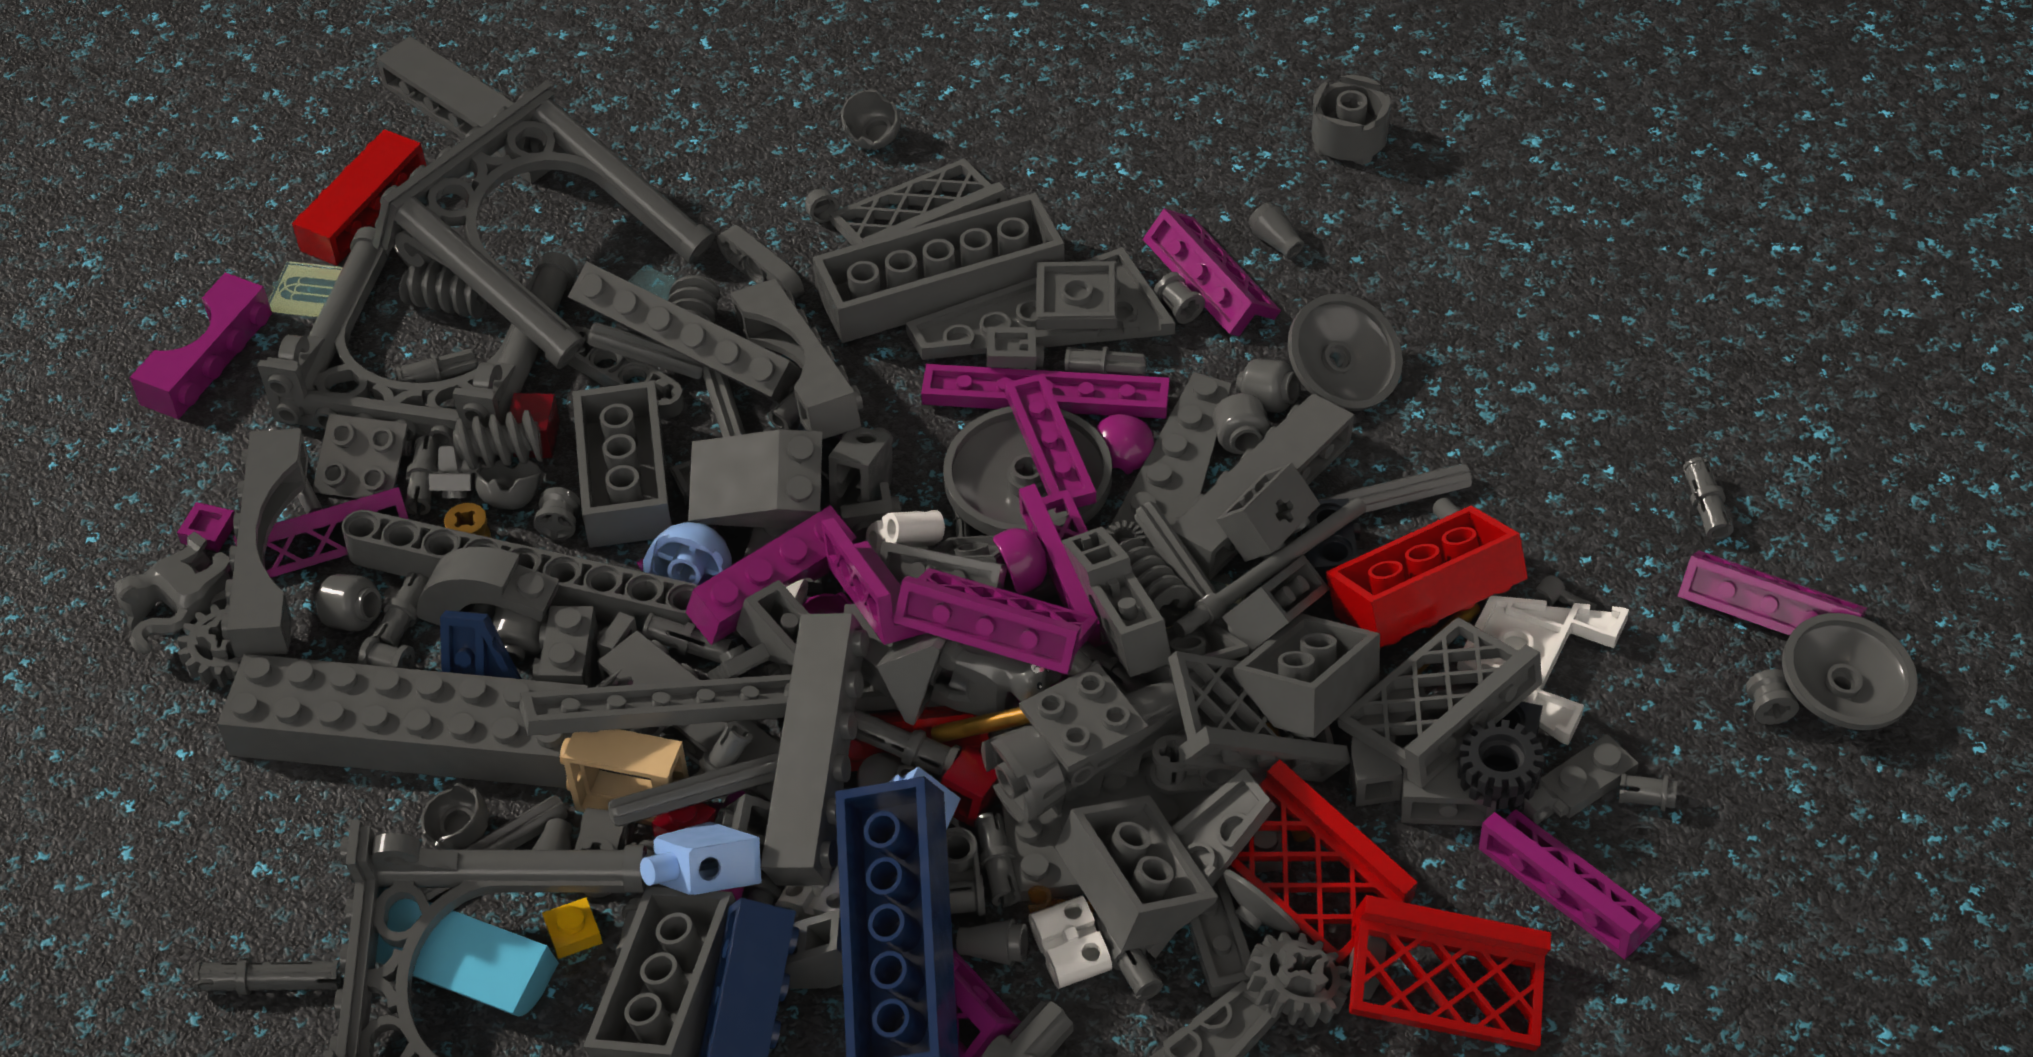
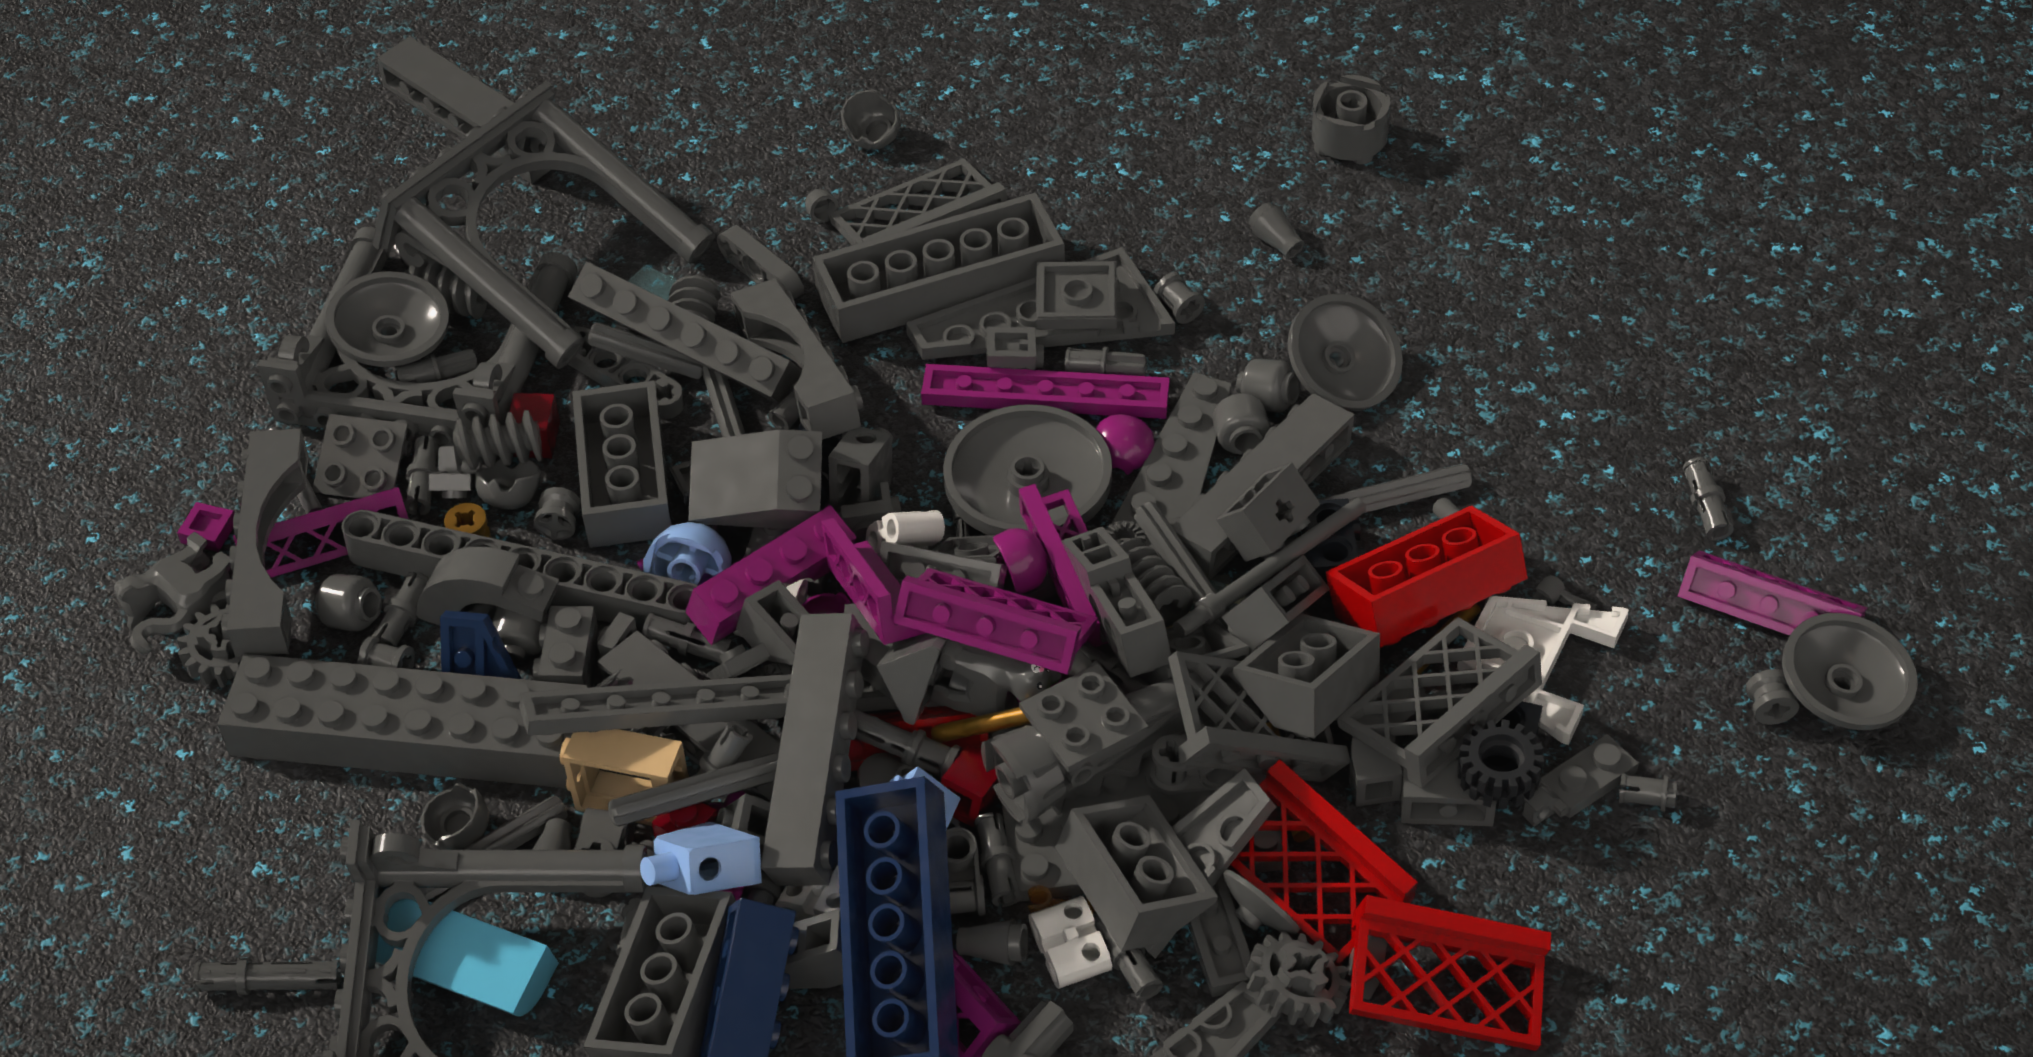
magenta arch [129,272,272,420] -> none
clear light blue piece [268,261,343,317] -> none
red brick [292,129,427,266] -> none
yellow plate [542,897,603,959] -> none
magenta plate [1005,373,1096,513] -> none
magenta fence [1143,208,1281,337] -> none
magenta fence [1479,809,1662,960] -> none
none -> dark grey dish [326,271,449,367]

